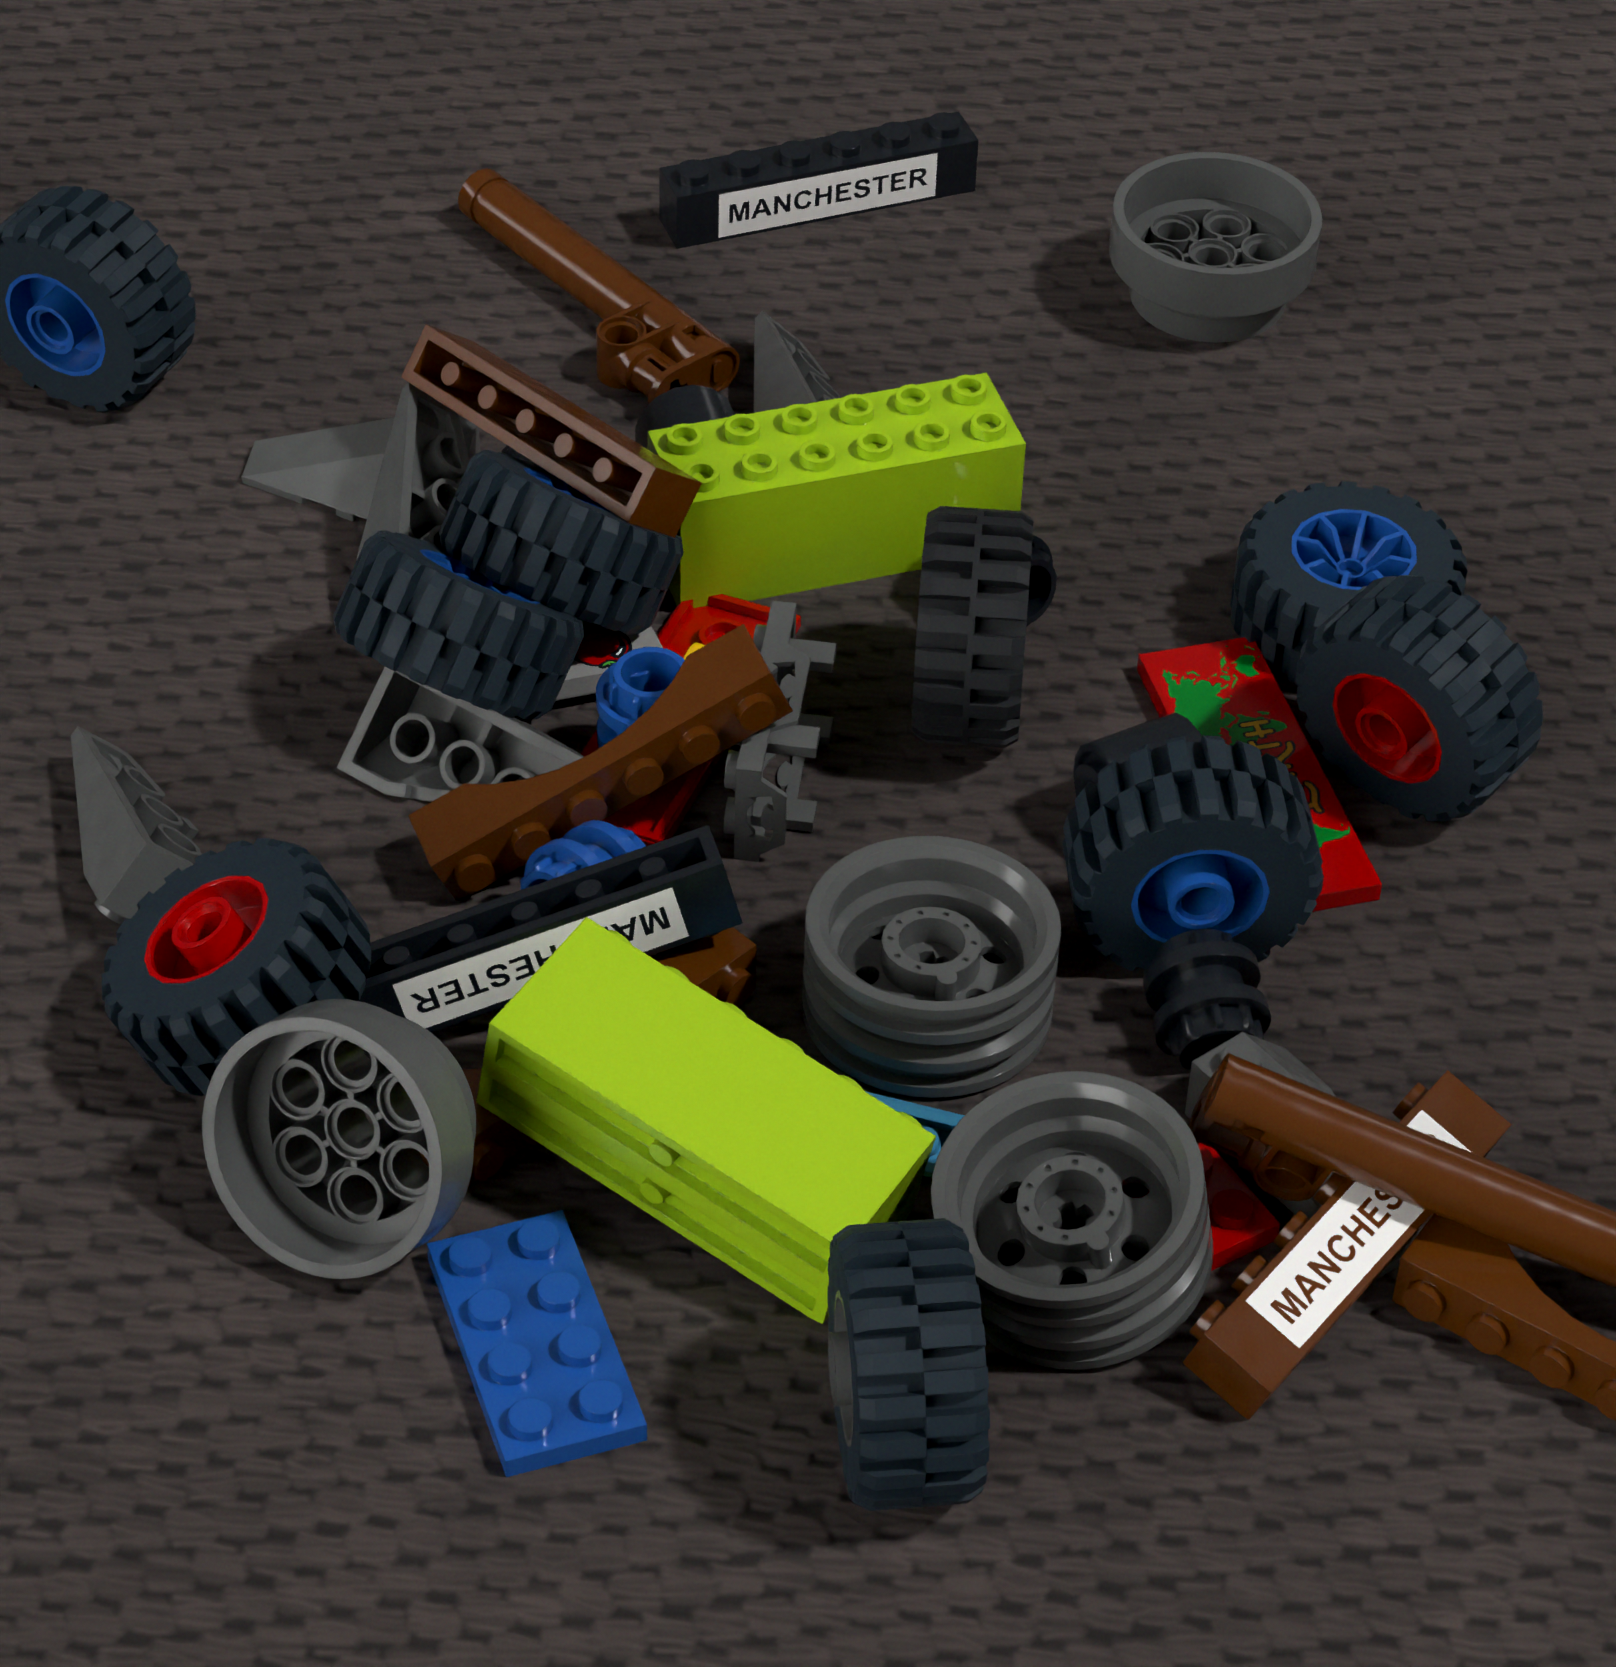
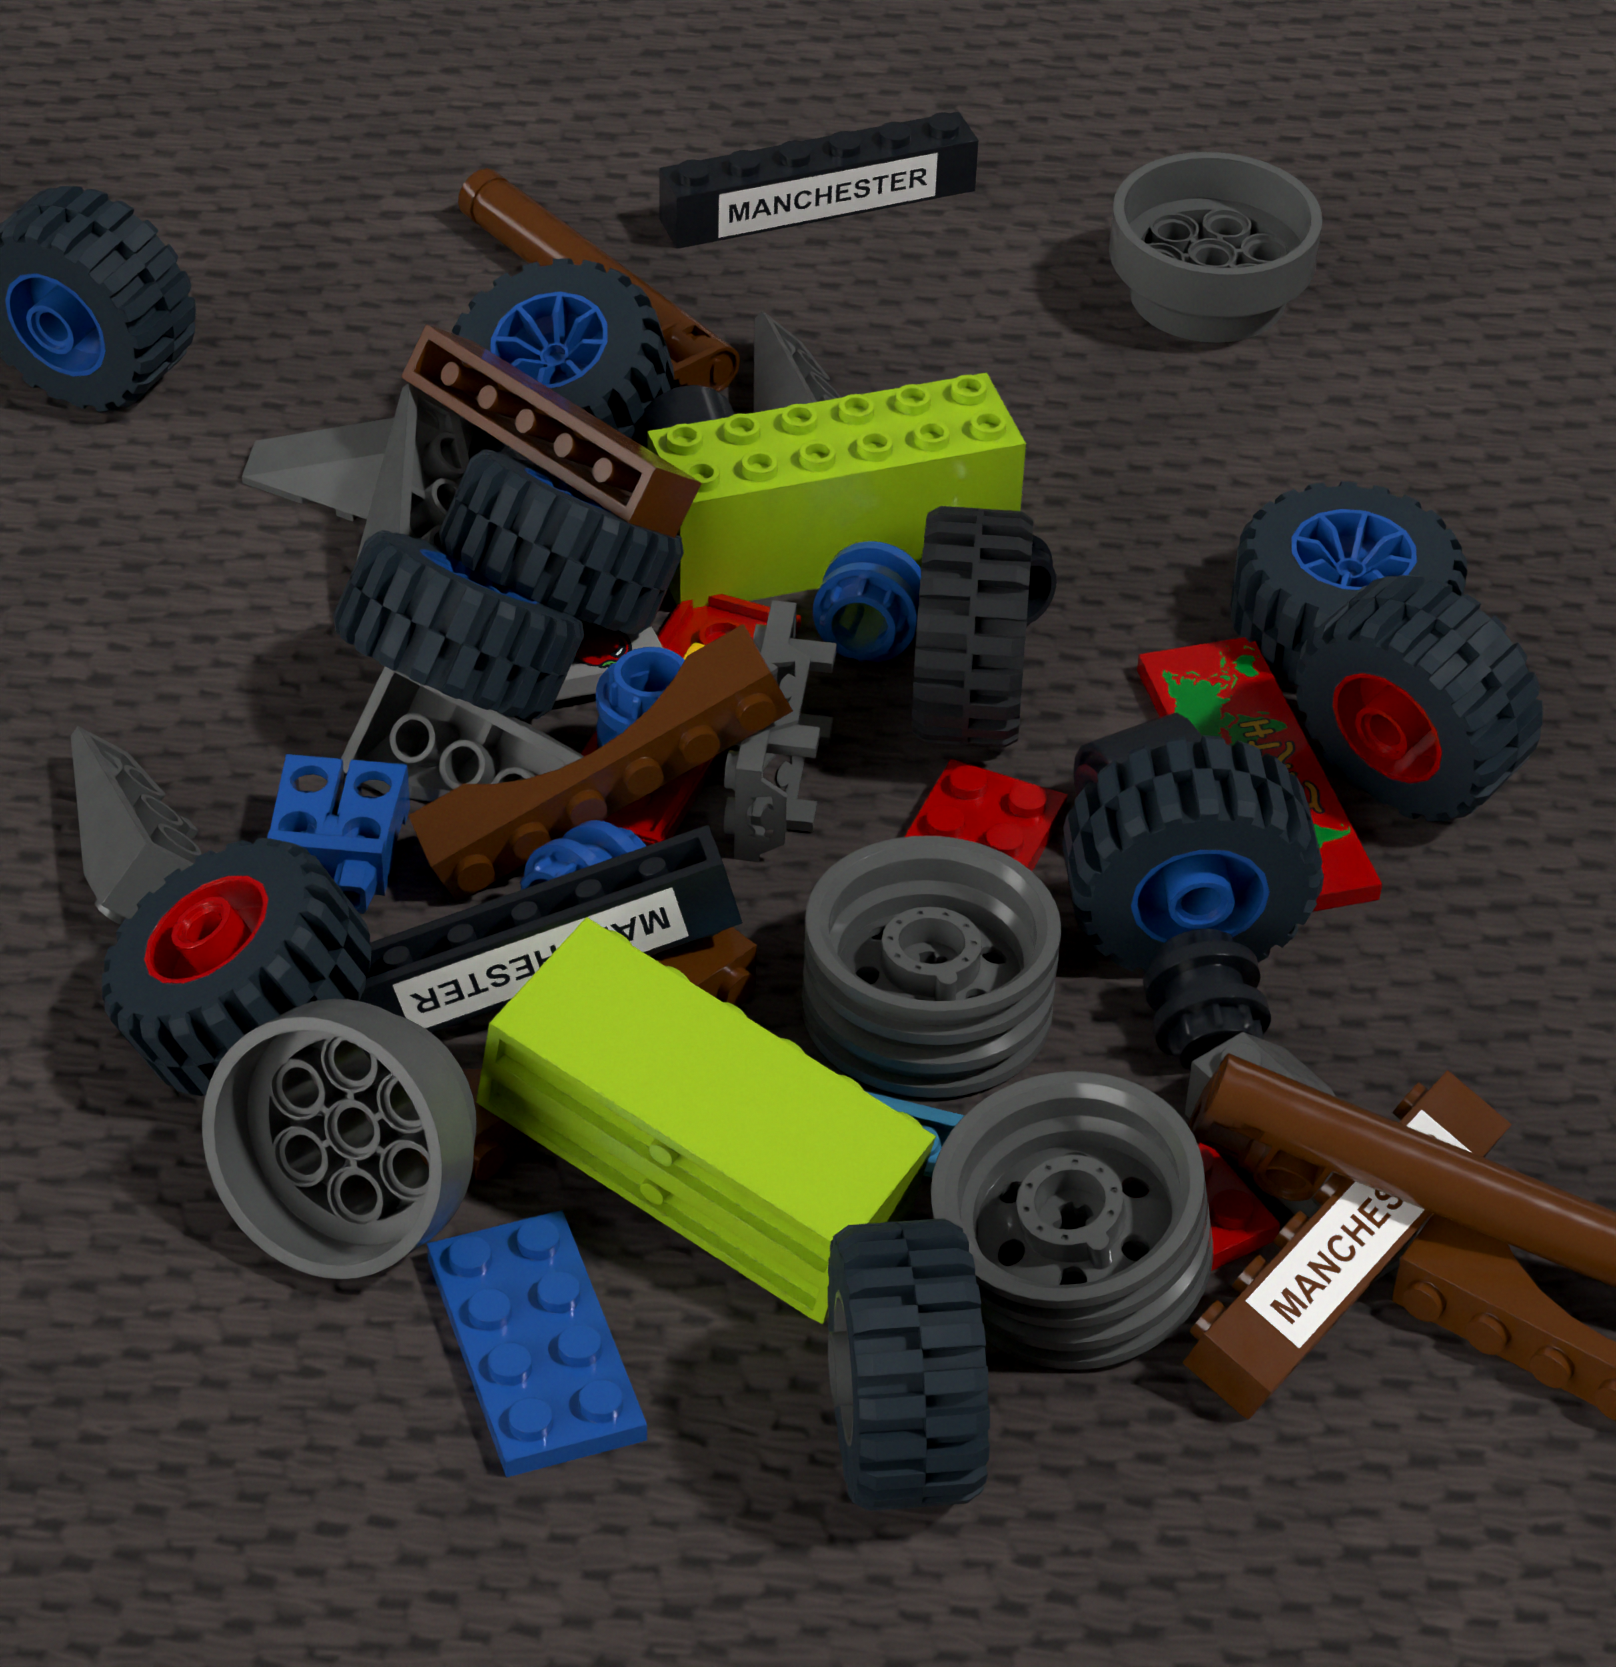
none -> blue hips [267,754,410,914]
none -> black wheel [452,258,674,453]
none -> blue piece [813,541,921,662]
none -> red plate [904,759,1067,871]

